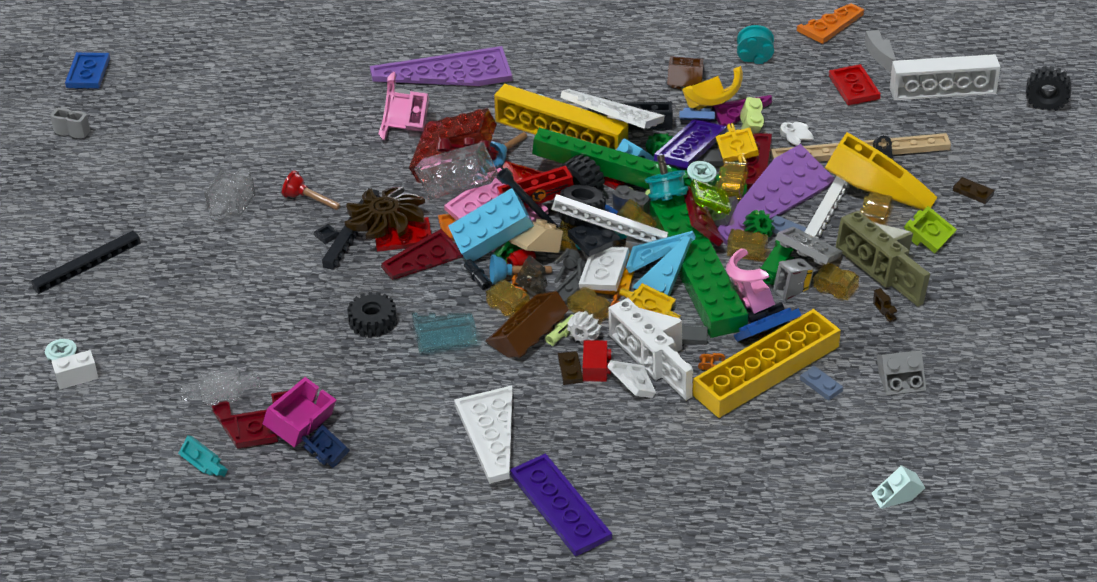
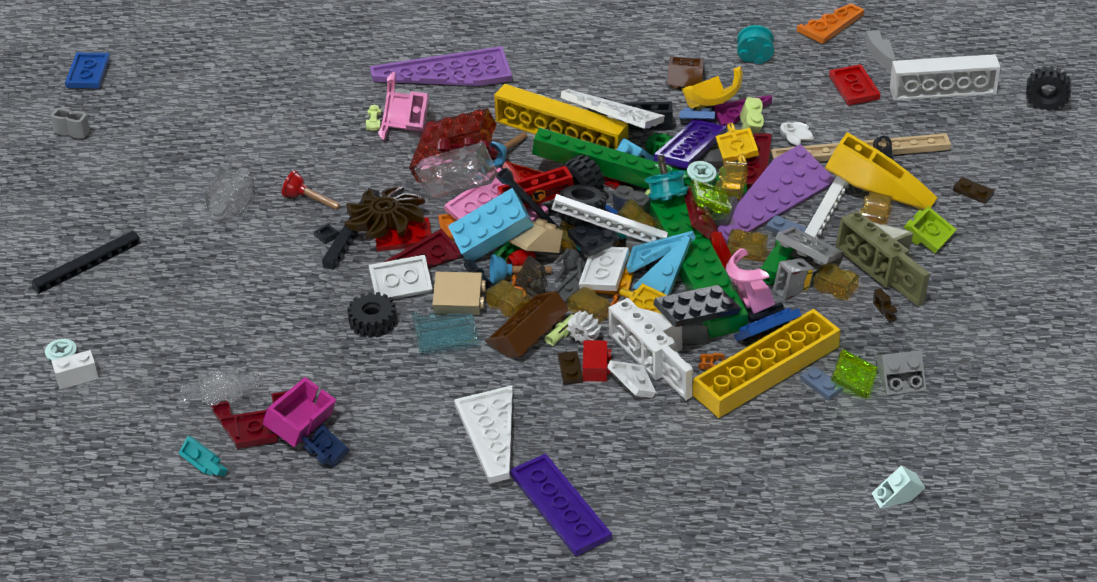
green gear [743,210,775,242] -> none
none -> yellowish green bar [366,105,381,131]
none -> white plate [369,255,433,299]
none -> tan brick [433,272,486,315]
none -> black plate [653,285,741,327]
none -> red piece [711,232,732,269]
none -> clear neon green plate [830,349,878,398]

